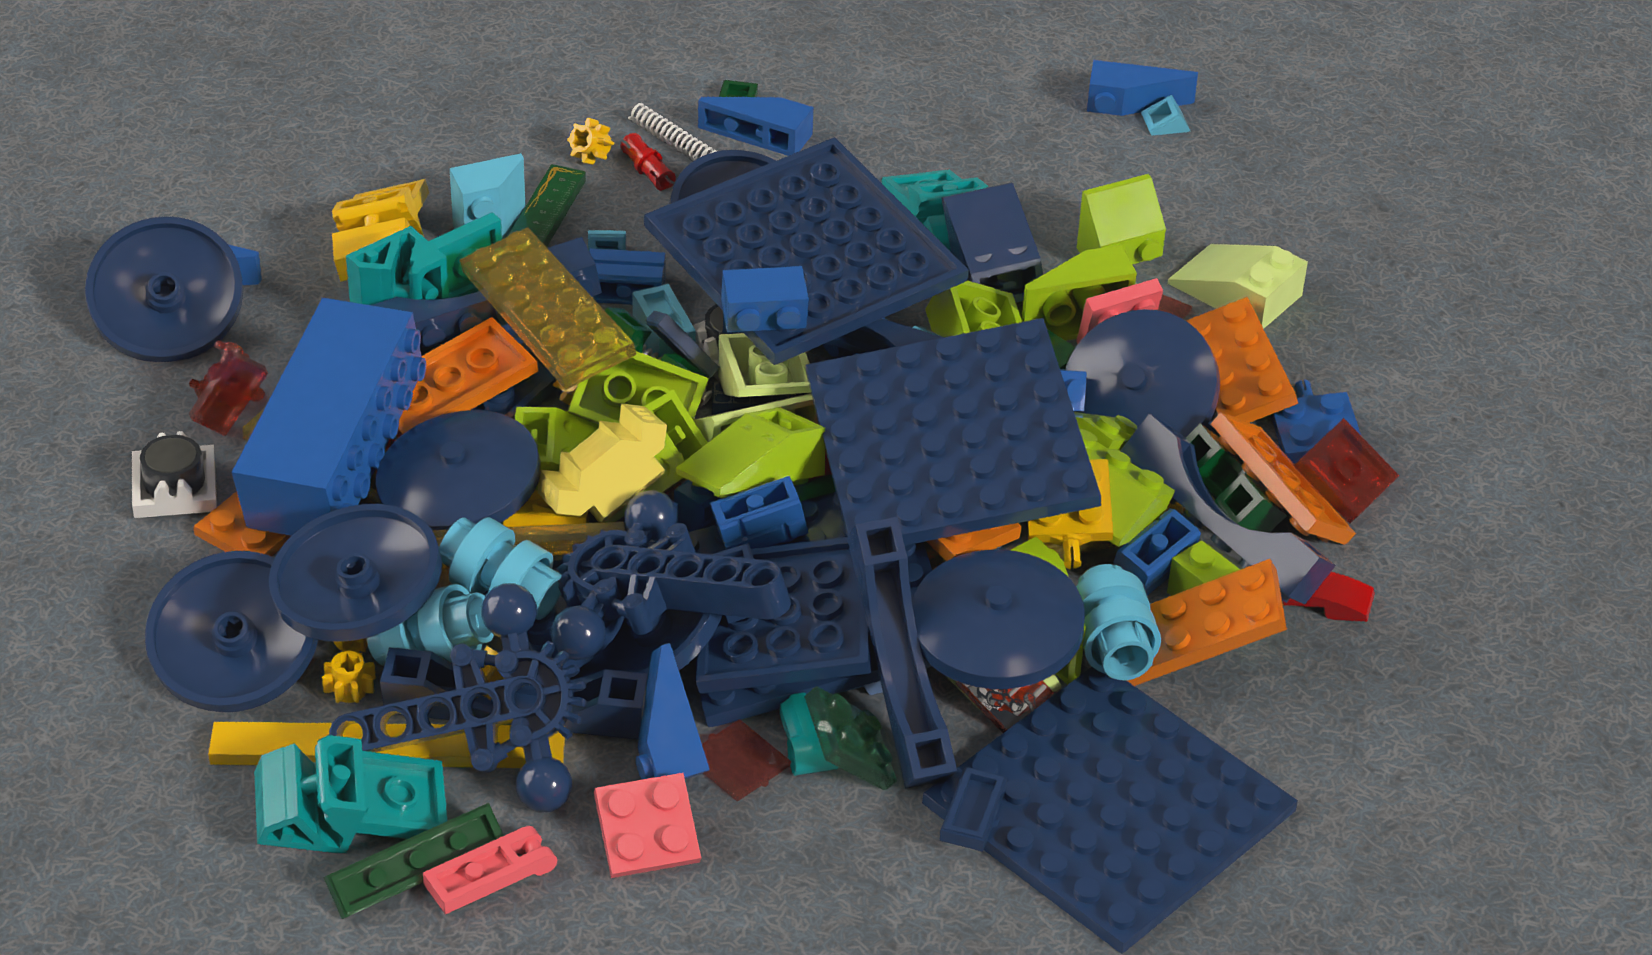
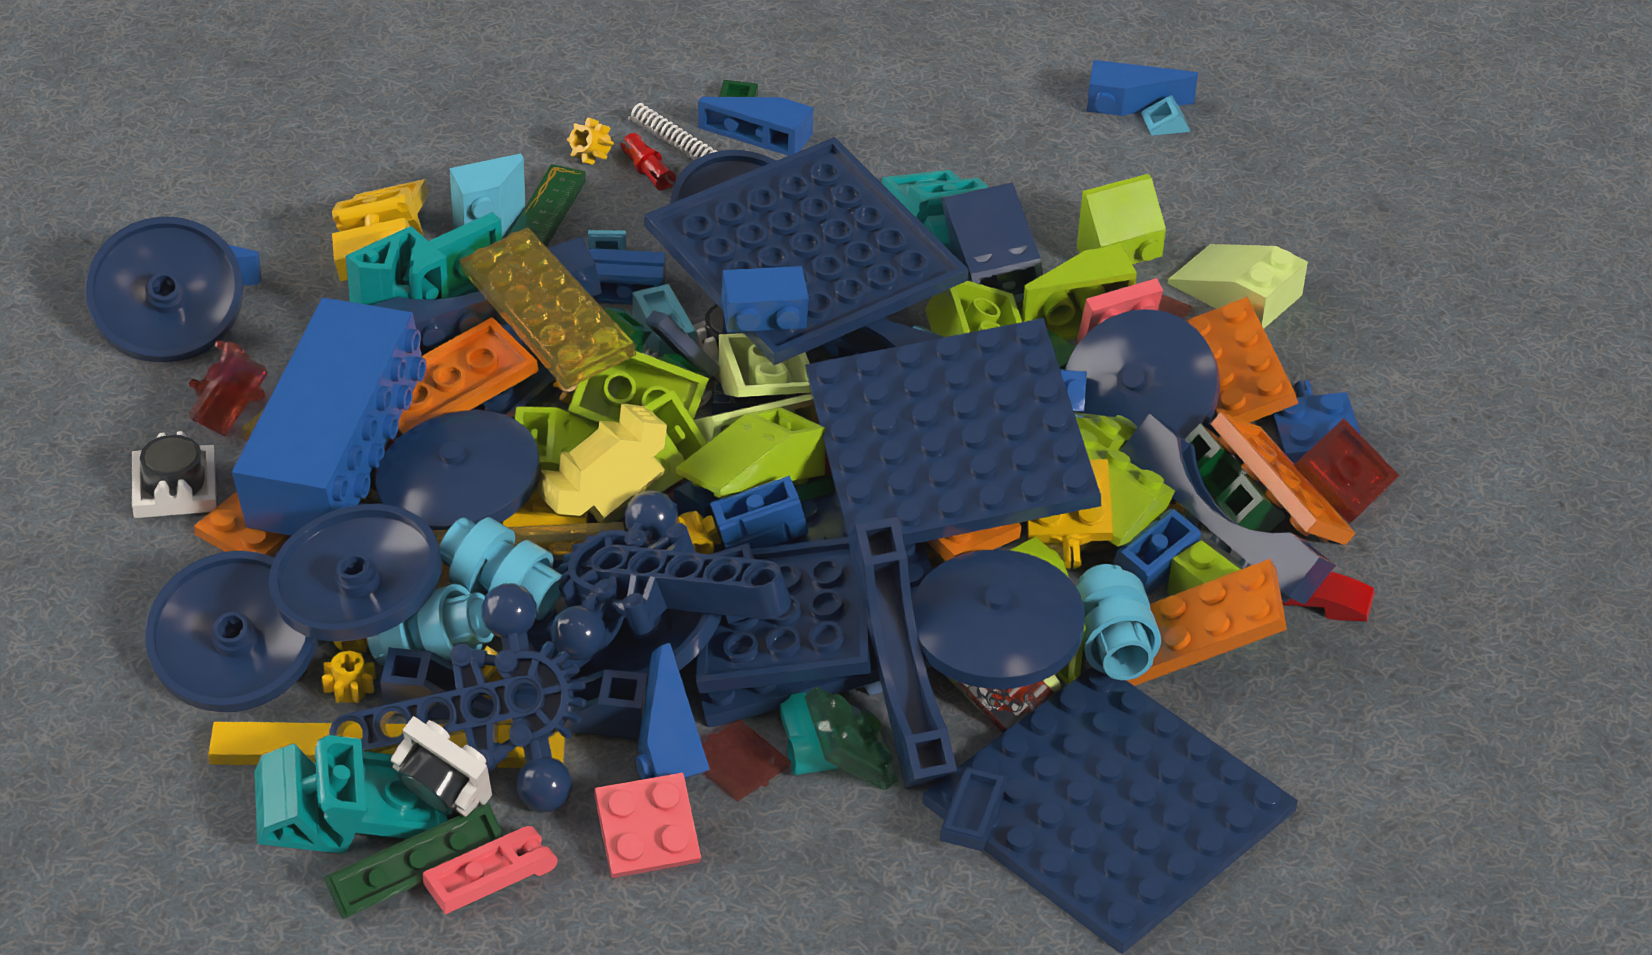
none -> piece [391,716,492,817]
none -> yellow gear [676,511,721,554]

